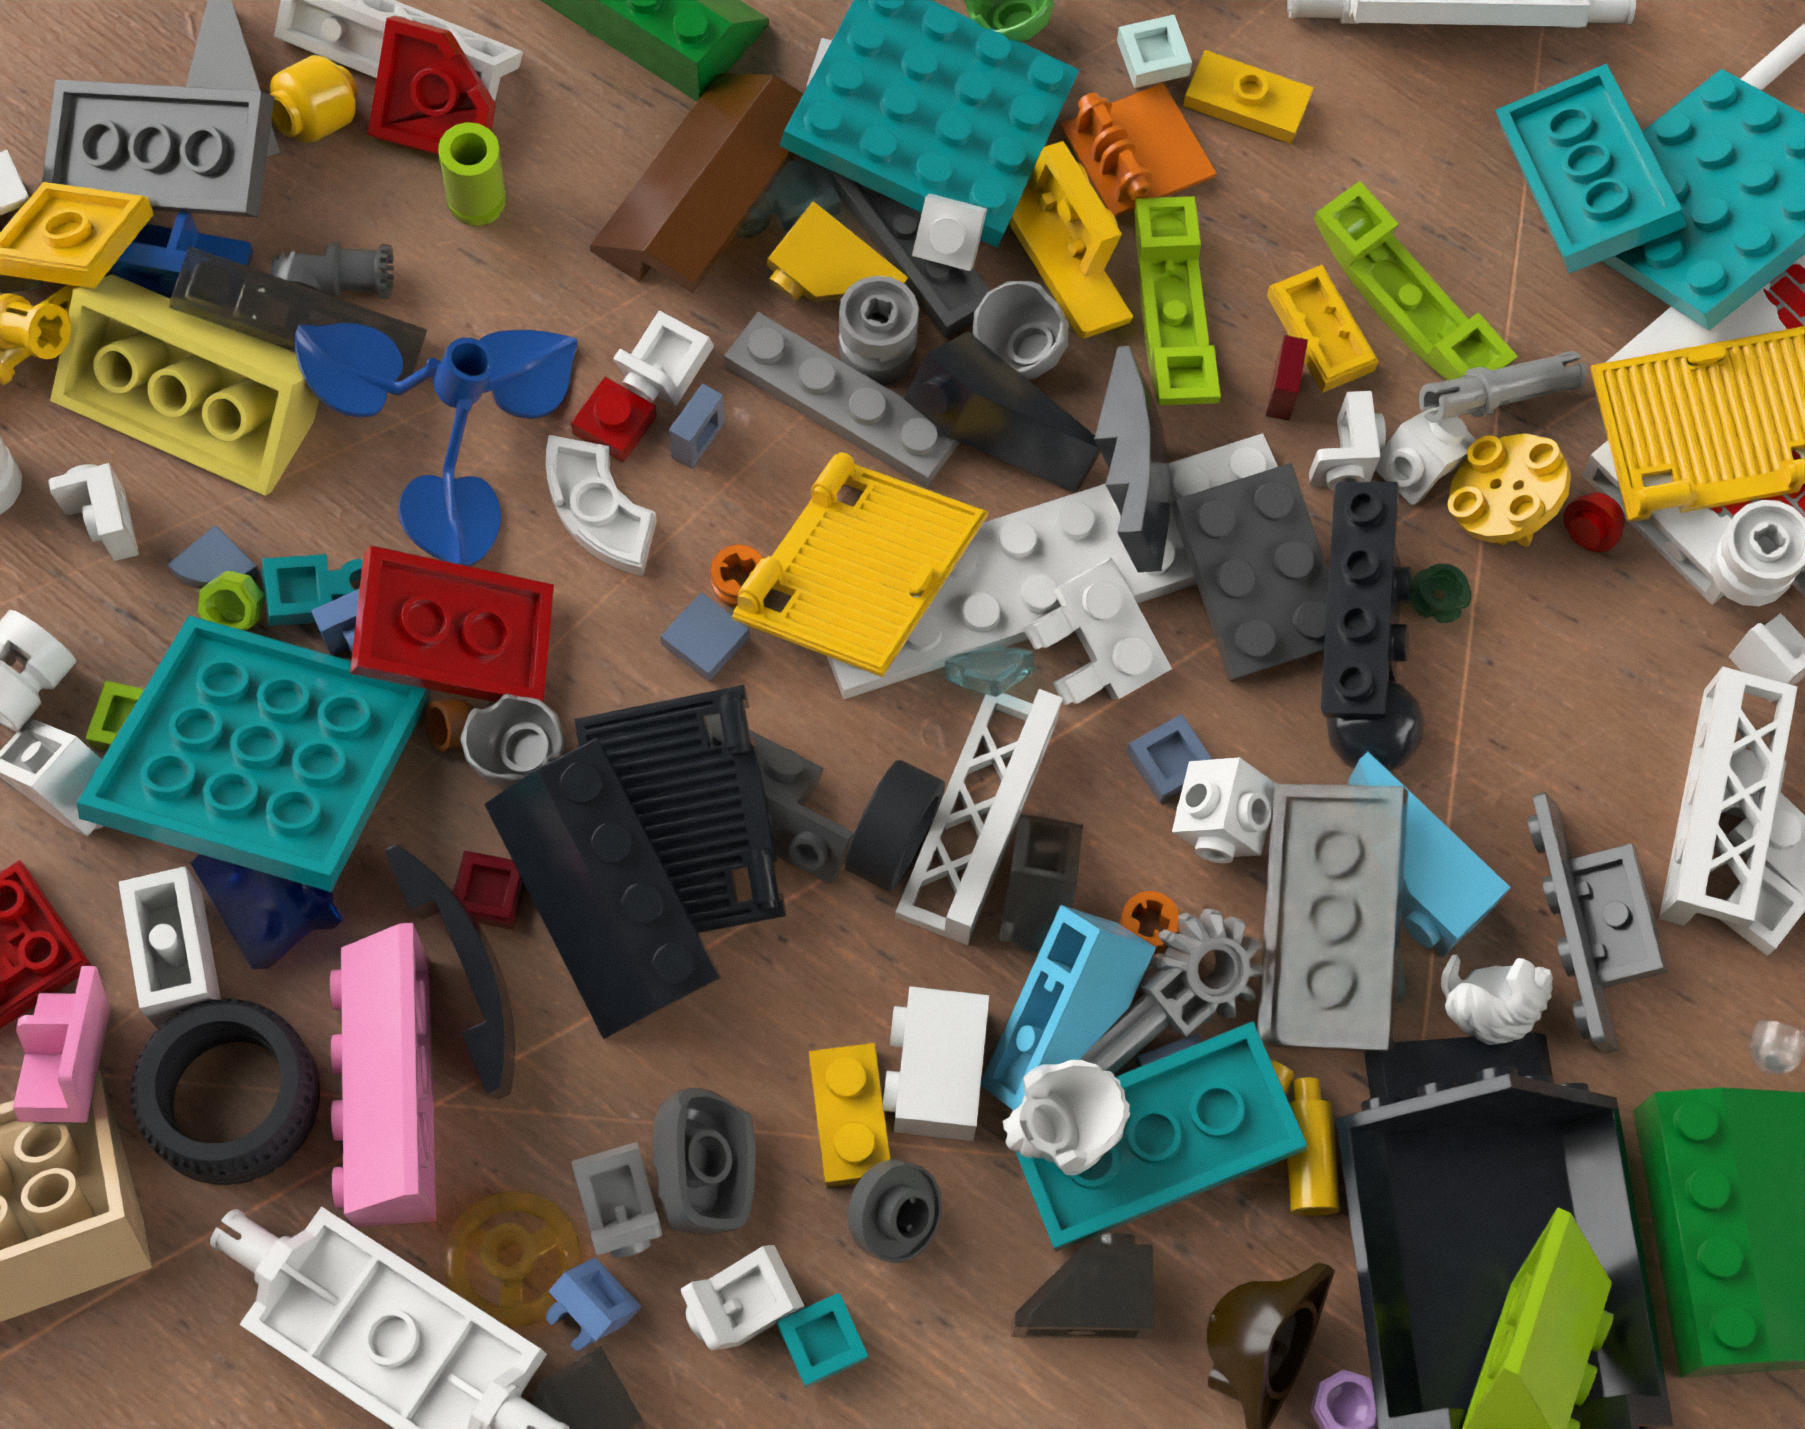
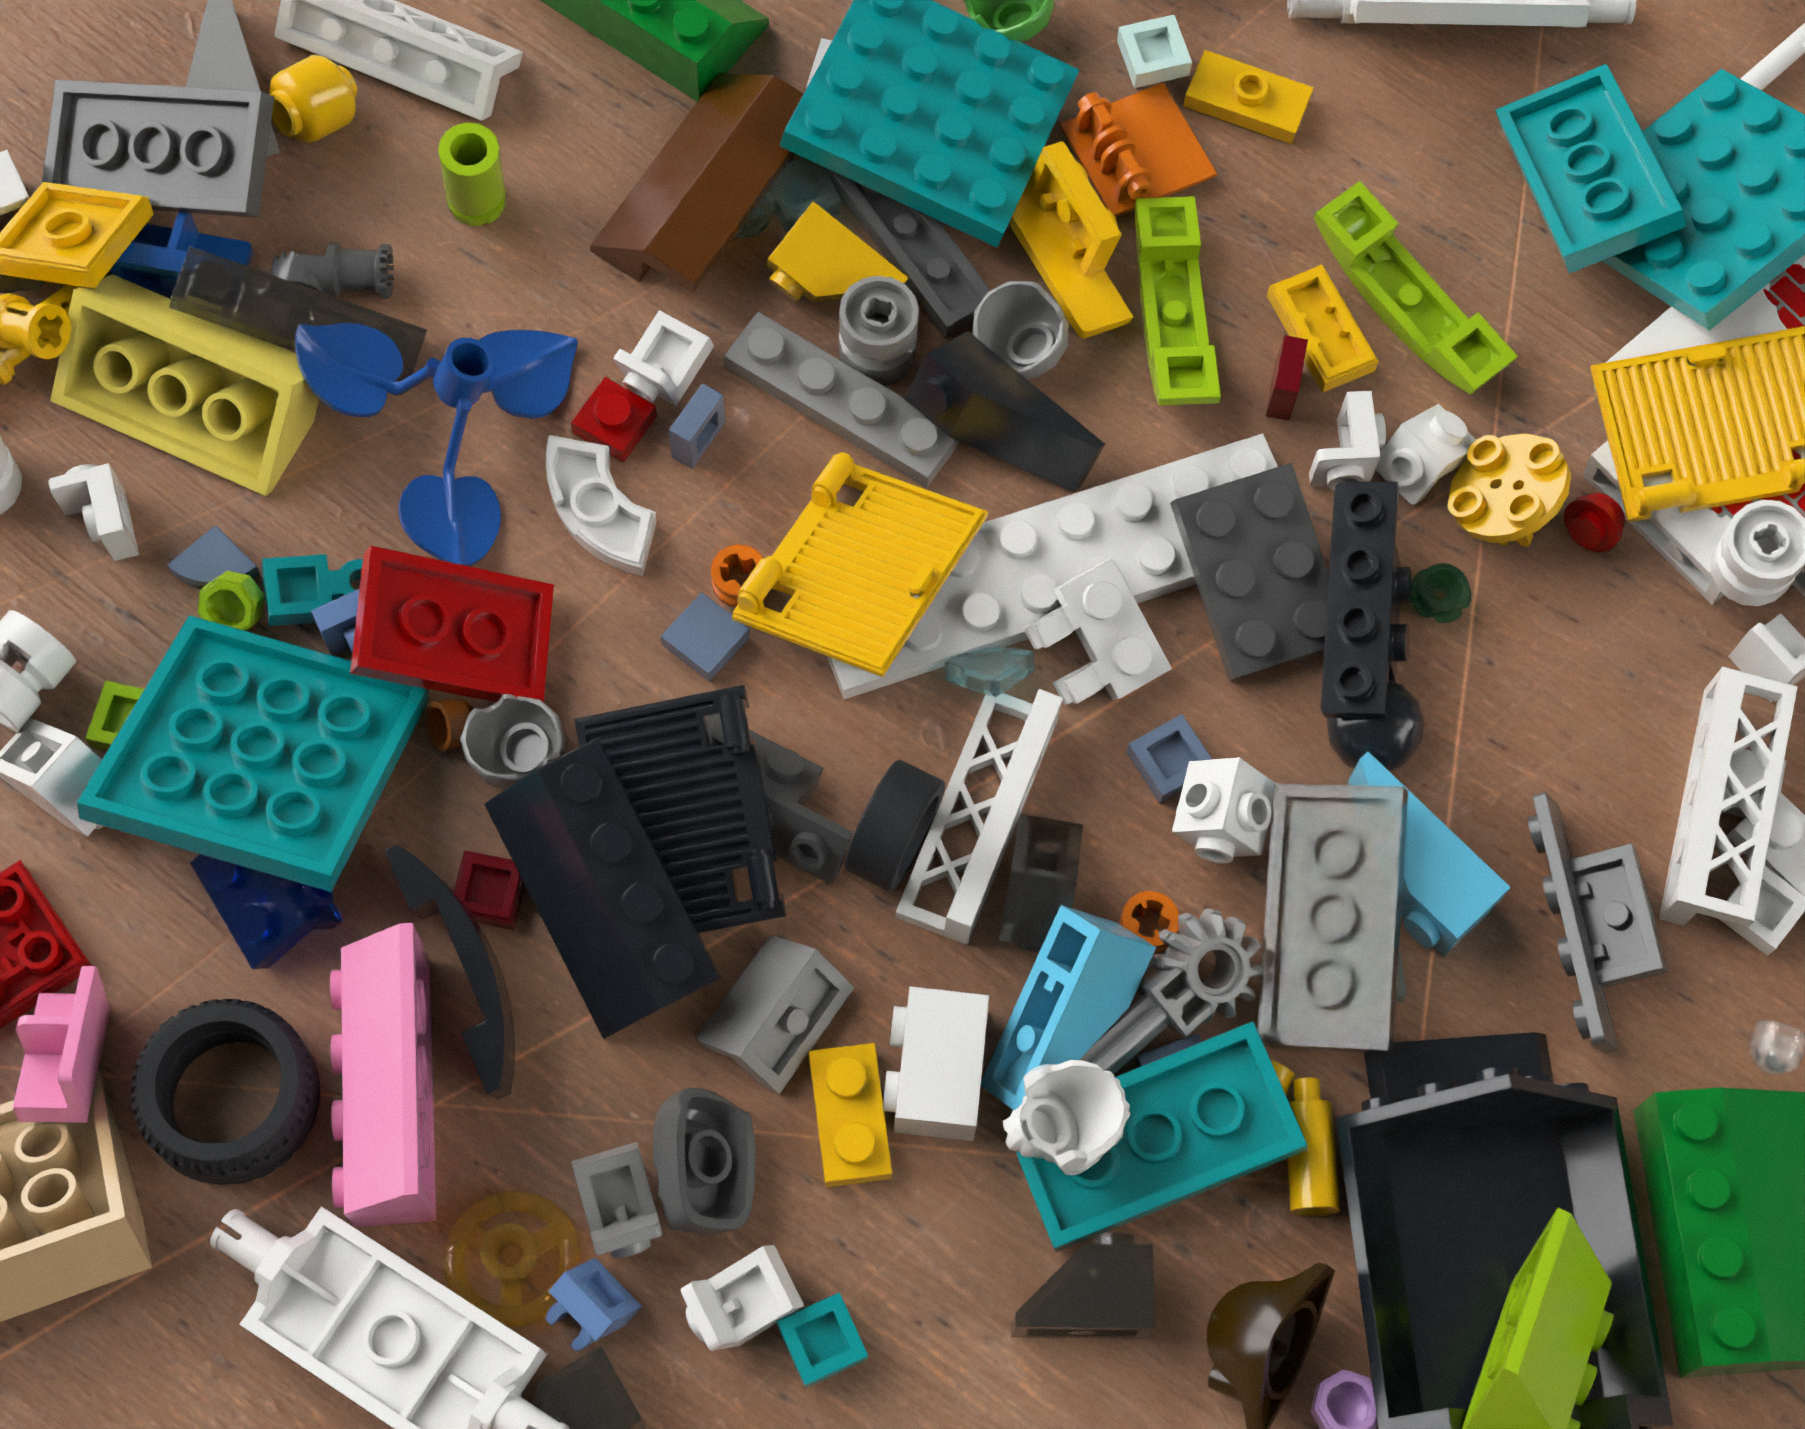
white brick [119,866,221,1029] -> none
red plate [367,16,496,155] -> none
dark grey plate [848,1159,942,1264] -> none
white plate [912,194,987,271] -> none
slope [1094,346,1170,573] -> none
light grey pin [1419,351,1587,423] -> none
white hair [1441,954,1553,1045] -> none
none -> light grey panel [697,936,854,1094]

